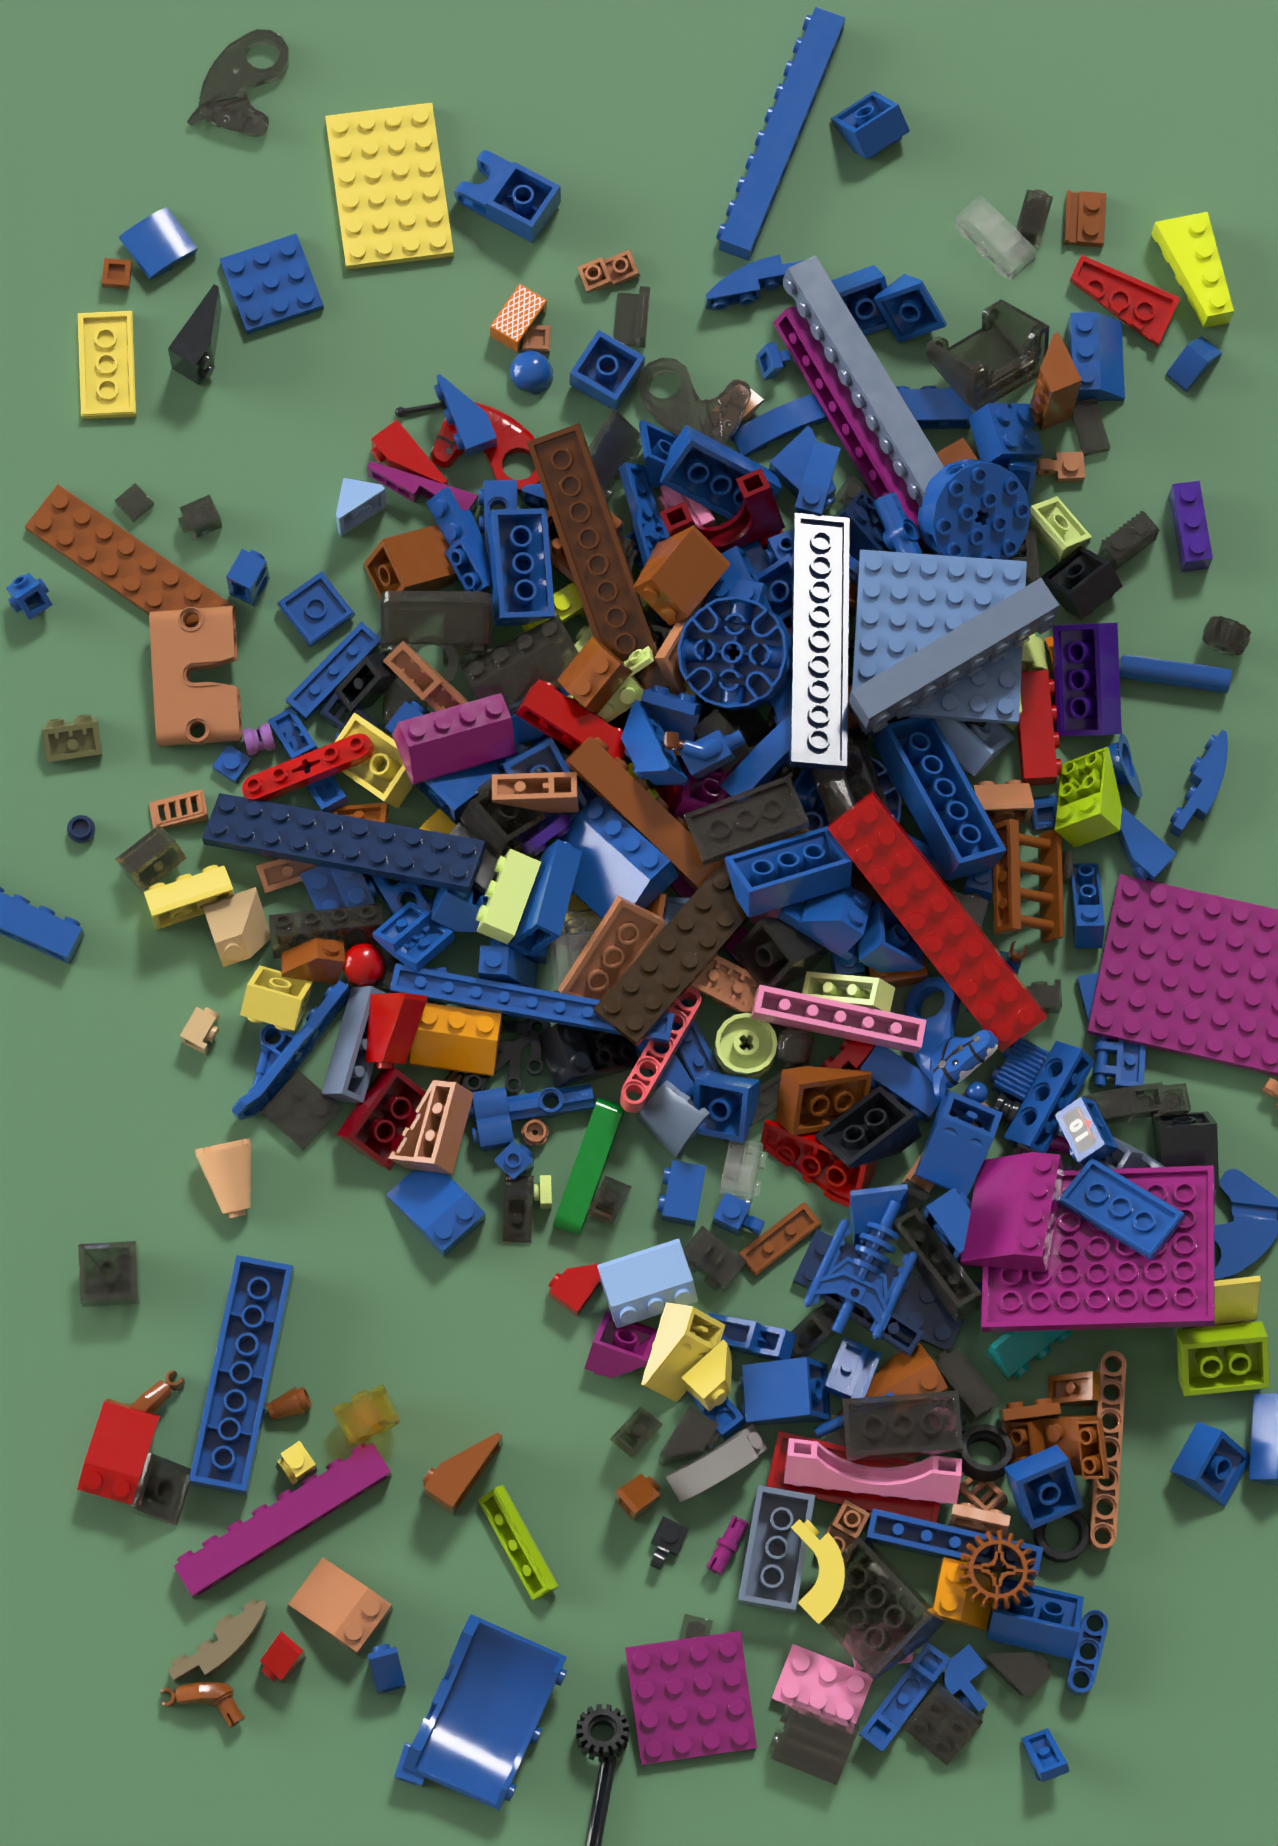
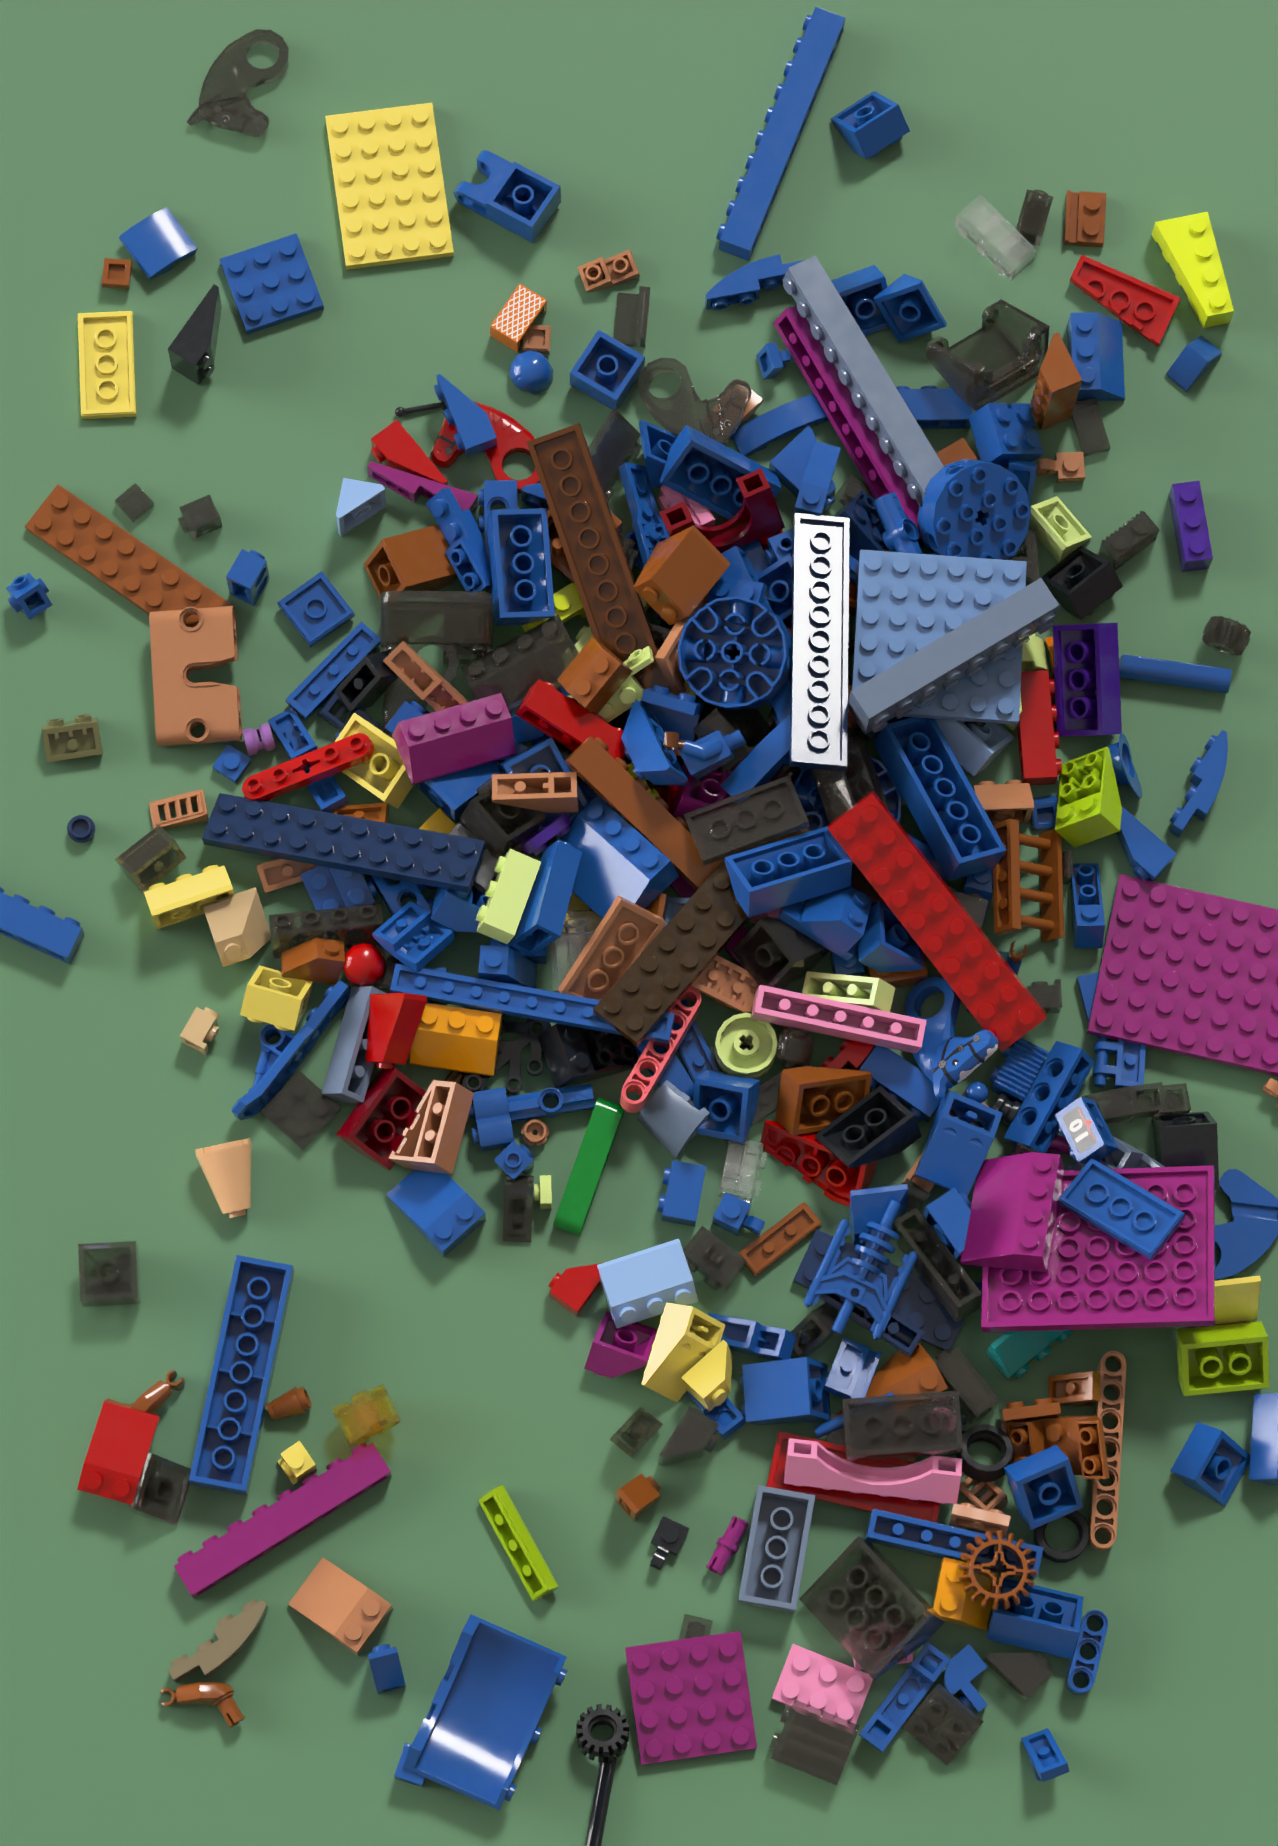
red slope [260,1631,306,1683] -> none
dark orange slope [422,1432,503,1515] -> none
clear smoke slope [587,1176,632,1228] -> none
light grey arch [666,1424,768,1502] -> none
light yellow arch [790,1519,845,1624] -> none
nougat slope [824,1499,870,1562] -> none

